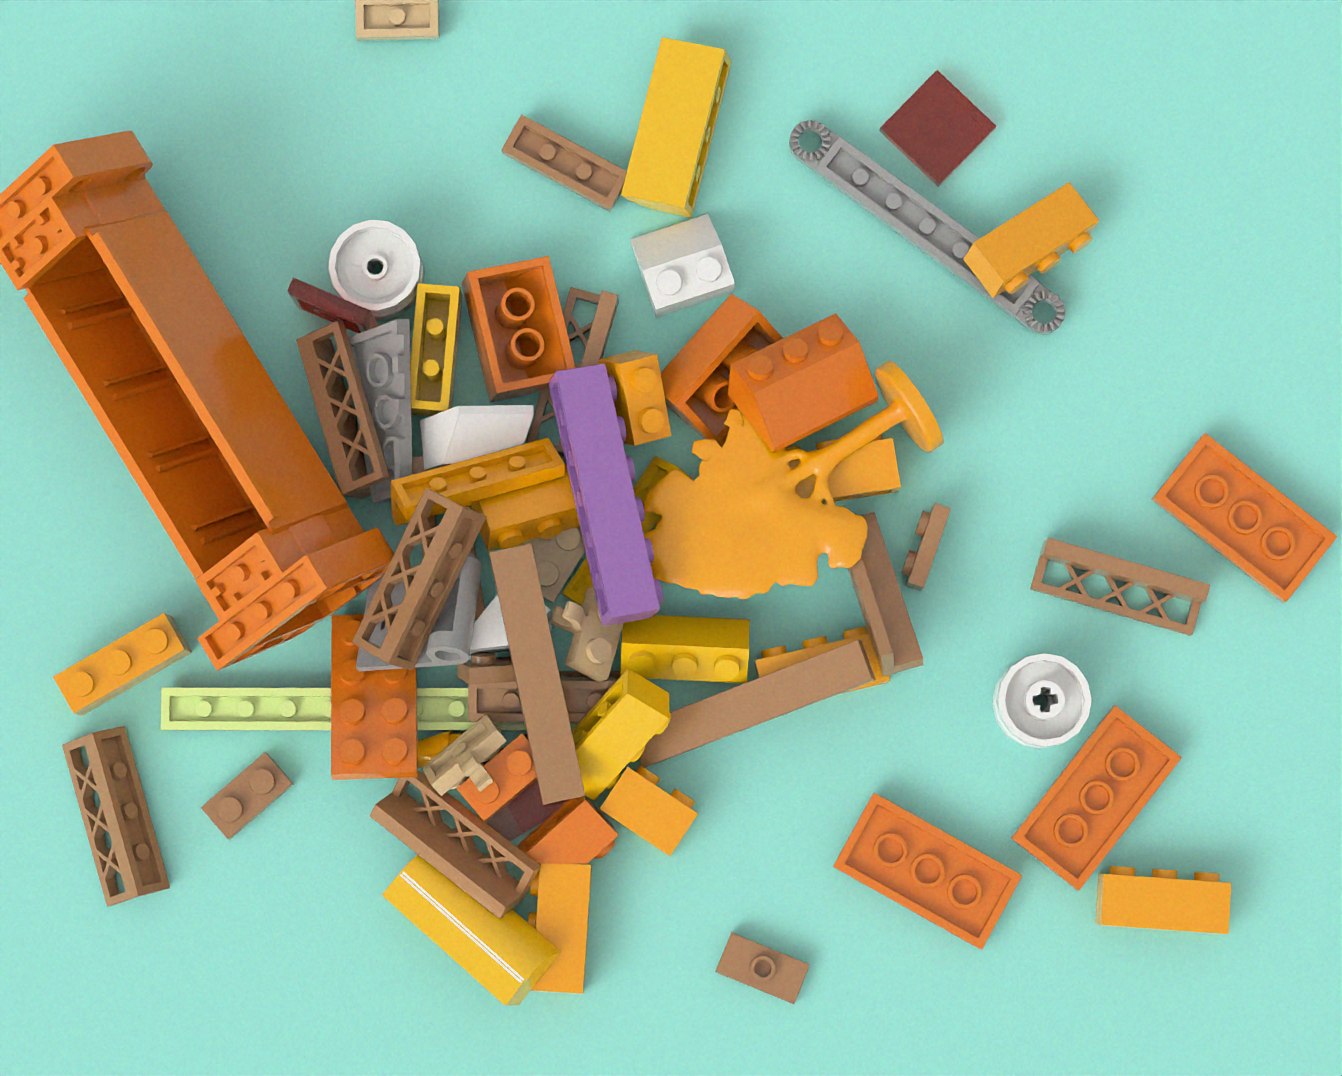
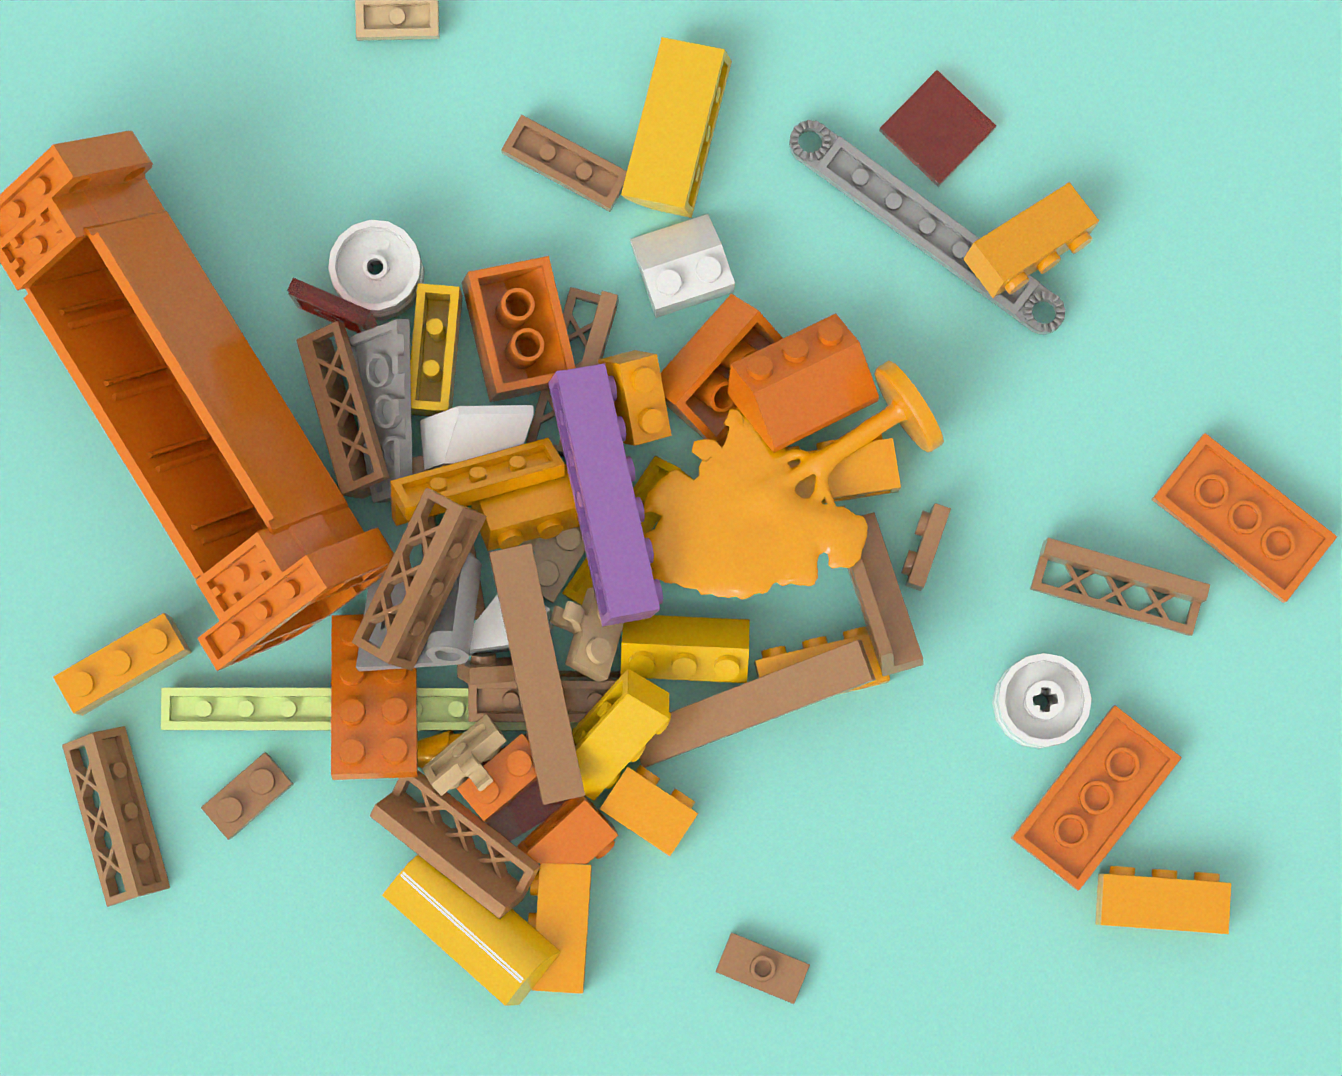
orange plate [832,793,1022,950] -> none

